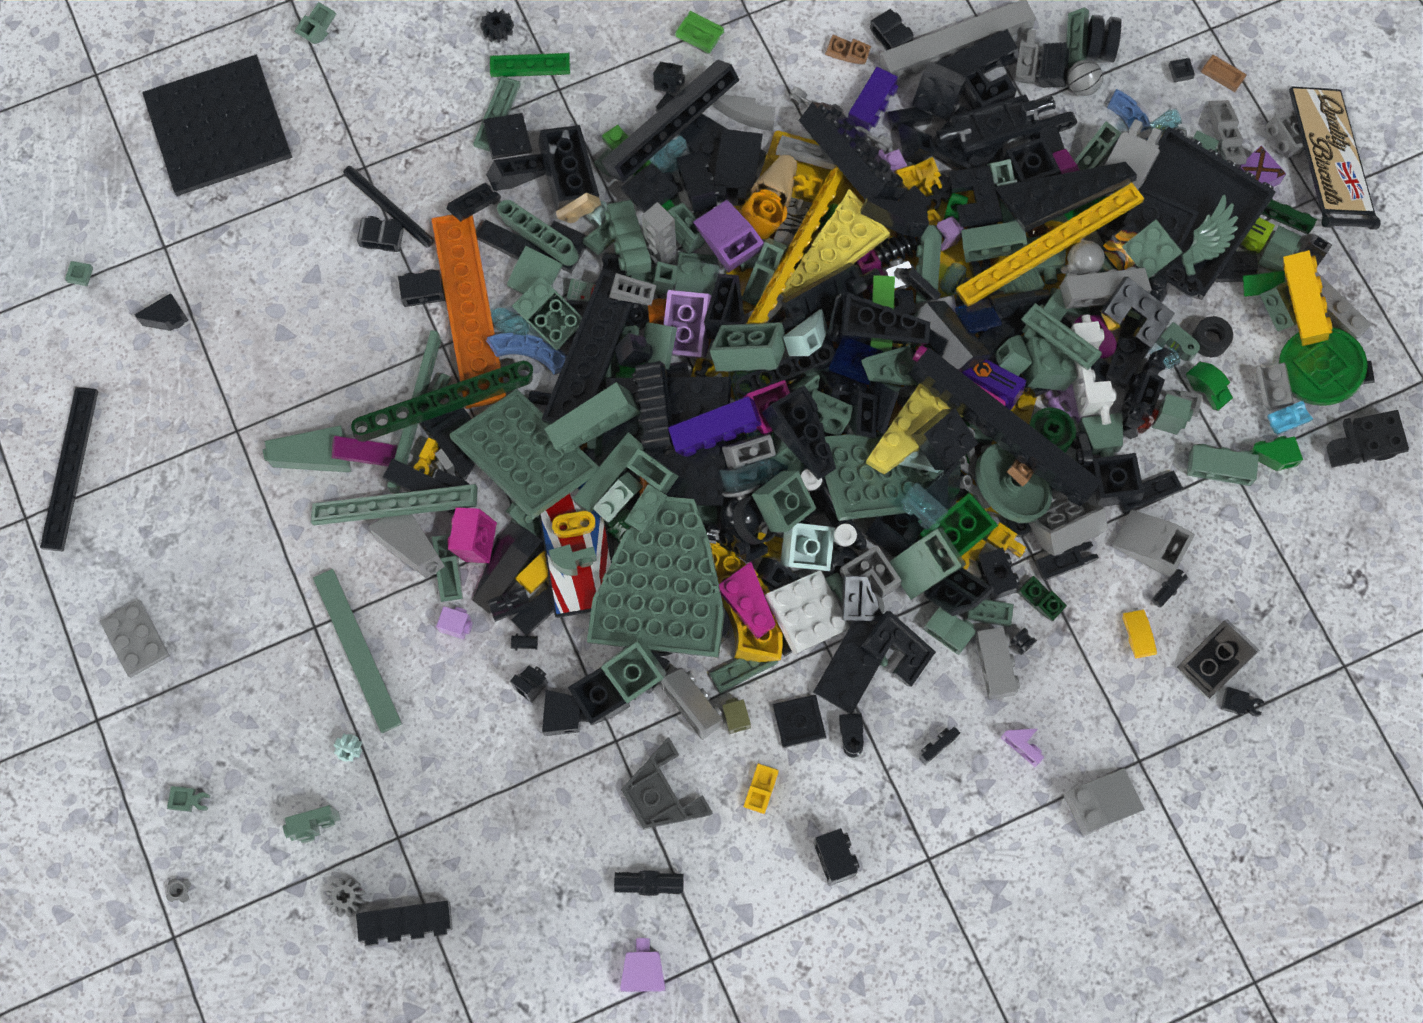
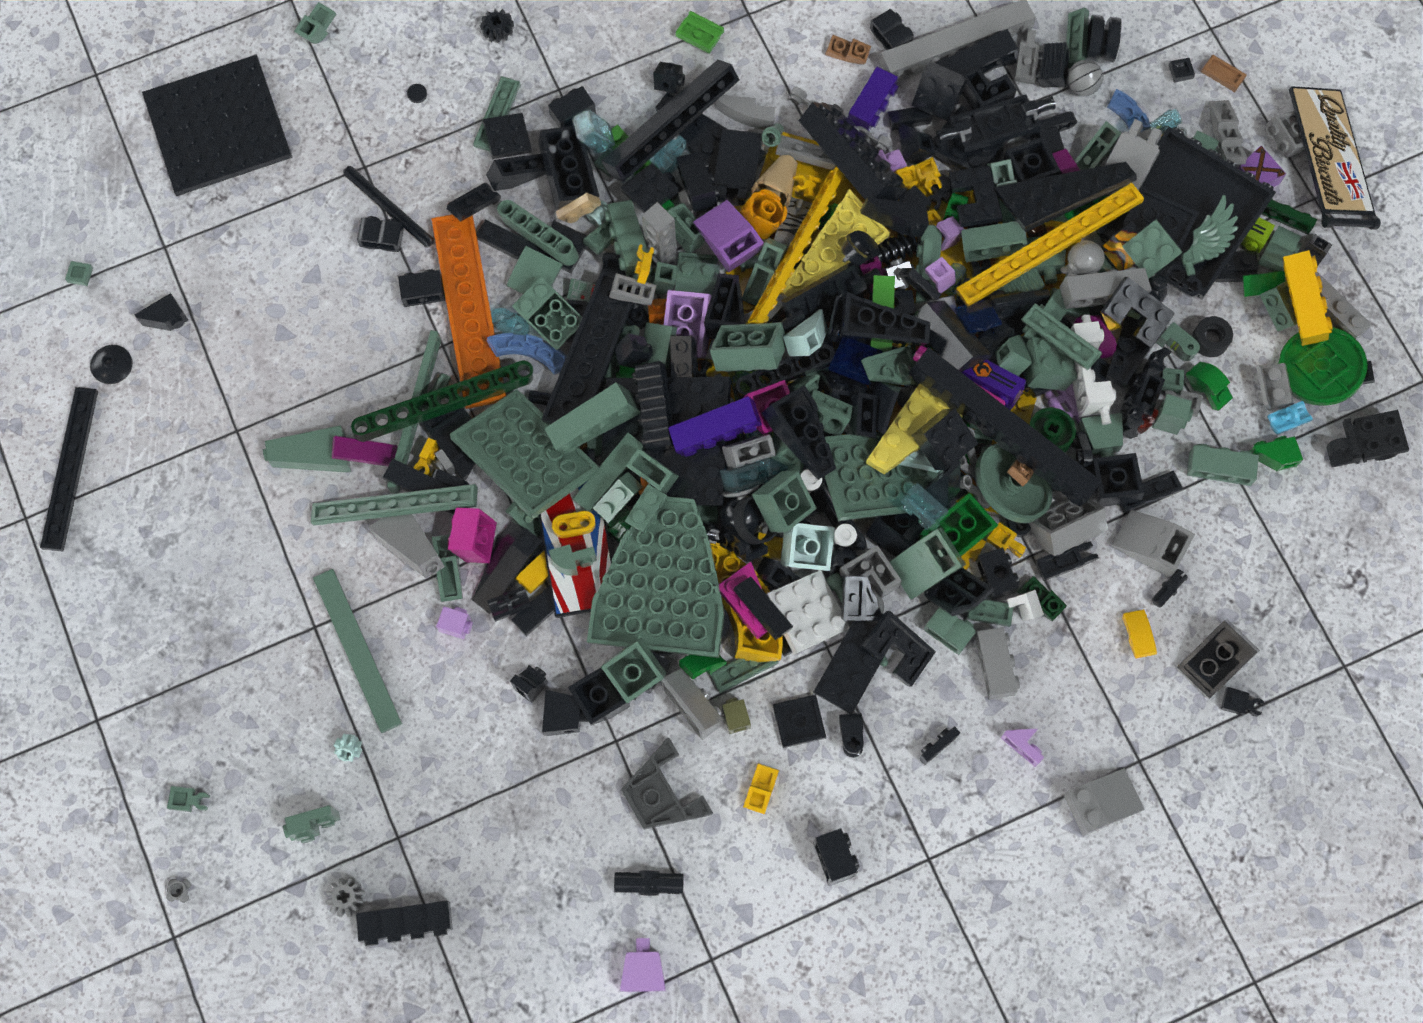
light grey plate [100,599,170,678] -> none
green plate [490,53,570,77] -> none
black pin [511,633,538,651] -> none
black wheel [1010,628,1037,655] -> none
clear light blue bush [1164,348,1180,369] -> none
none -> black dish [90,345,133,384]
none -> black piece [407,84,427,103]
none -> black brick [548,86,596,128]
none -> clear light blue brick [572,110,615,153]
none -> yellow plate [635,244,654,284]
none -> black brick [670,336,698,377]
none -> green slope [679,655,727,680]
none -> black tile [733,576,793,641]
none -> sand green cone [762,123,784,147]
none -> black piece [841,230,879,266]
none -> lavender panel [925,257,955,294]
none -> white panel [1007,590,1044,621]
none -> sand green plate [1161,368,1184,393]

